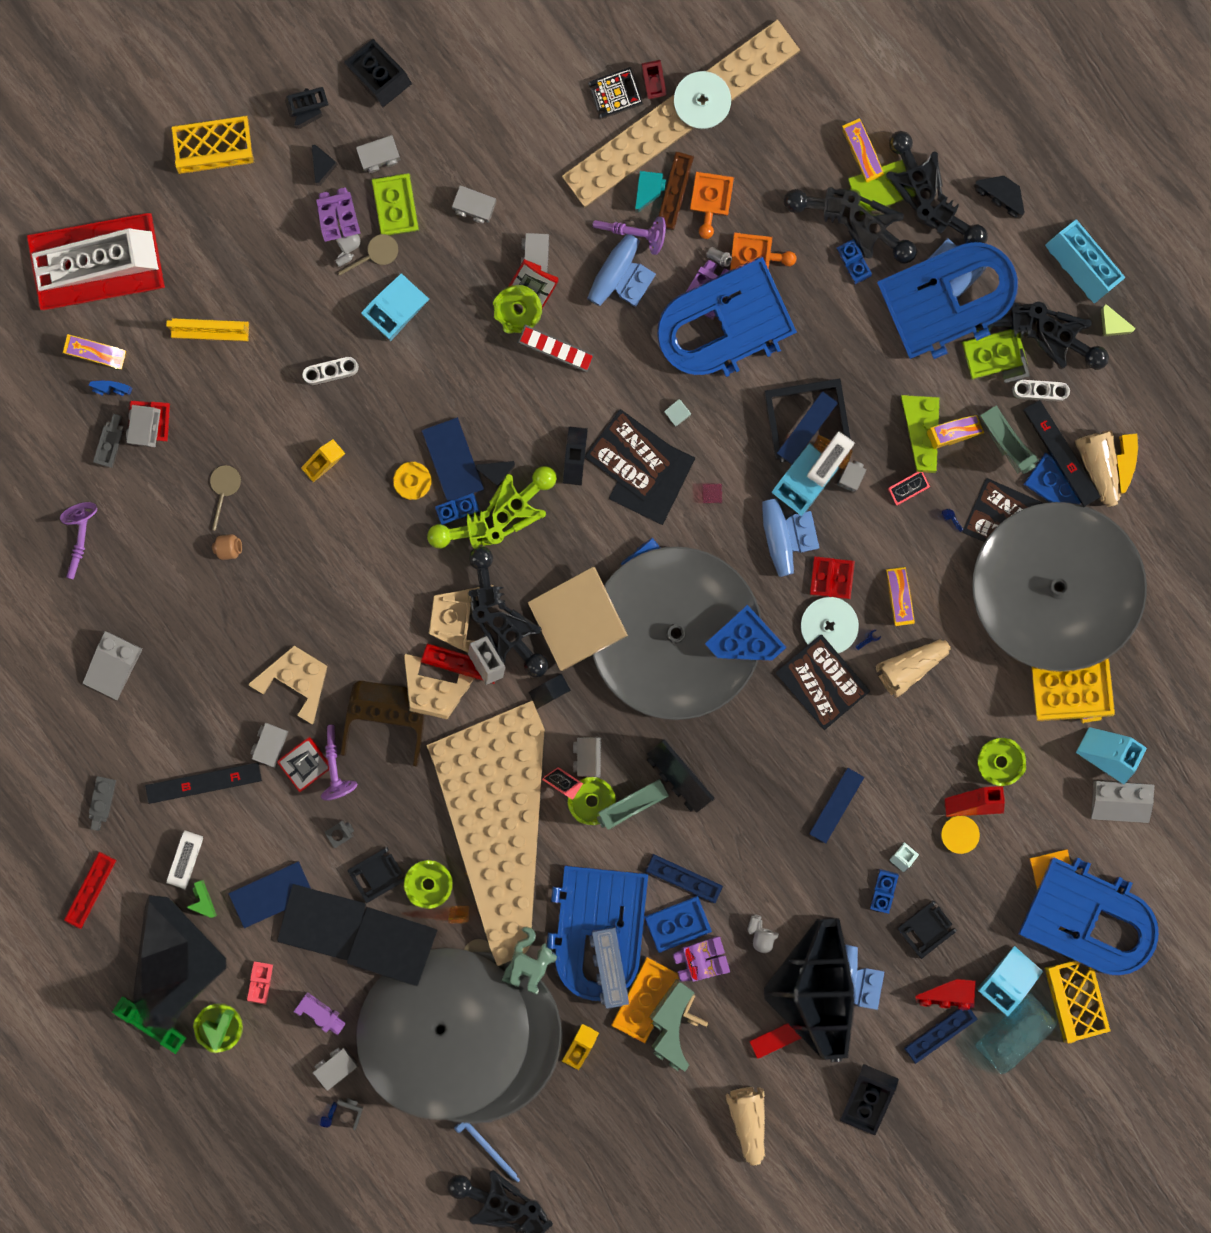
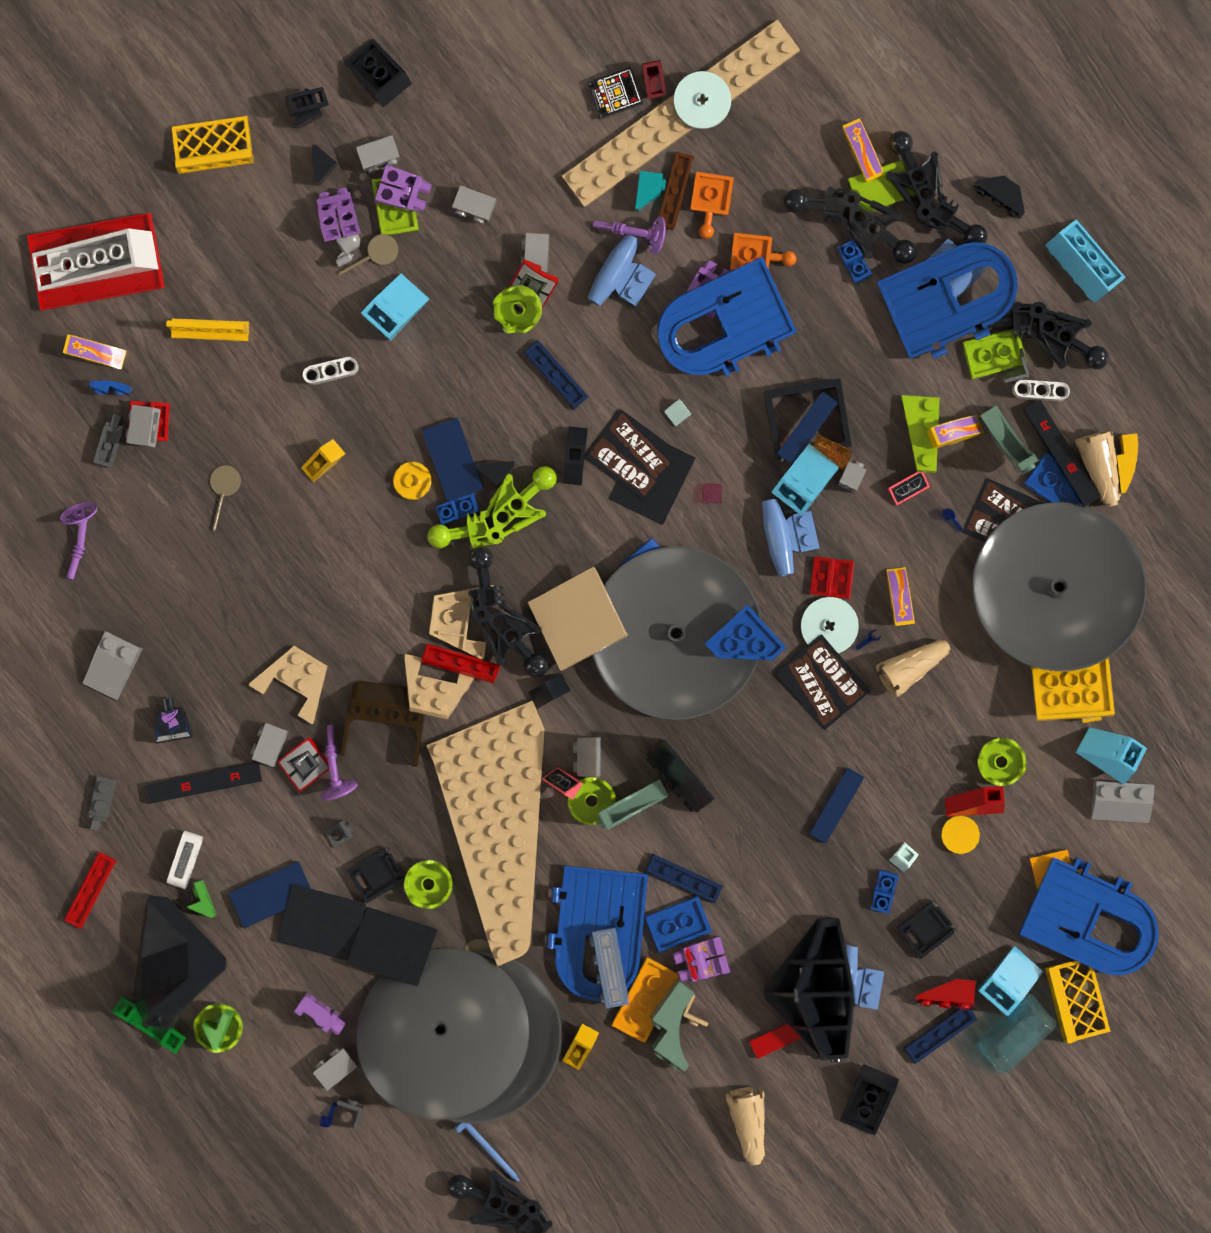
medium nougat head [212,534,242,560] -> none
coral slope [247,961,273,1005] -> none
clear orange slope [449,906,470,924] -> none
light grey brick [468,636,505,685] -> none
sand green animal [502,927,557,995] -> none
tile [517,325,594,372] -> none
light grey pin [707,247,732,267] -> none
light grey piece [747,914,779,953] -> none
white beam [806,431,855,487] -> none
yellowish green slope [1101,305,1136,336] -> none
none -> torso [155,698,194,744]
none -> medium lavender hips [375,165,432,213]
none -> dark blue tile [524,340,589,410]

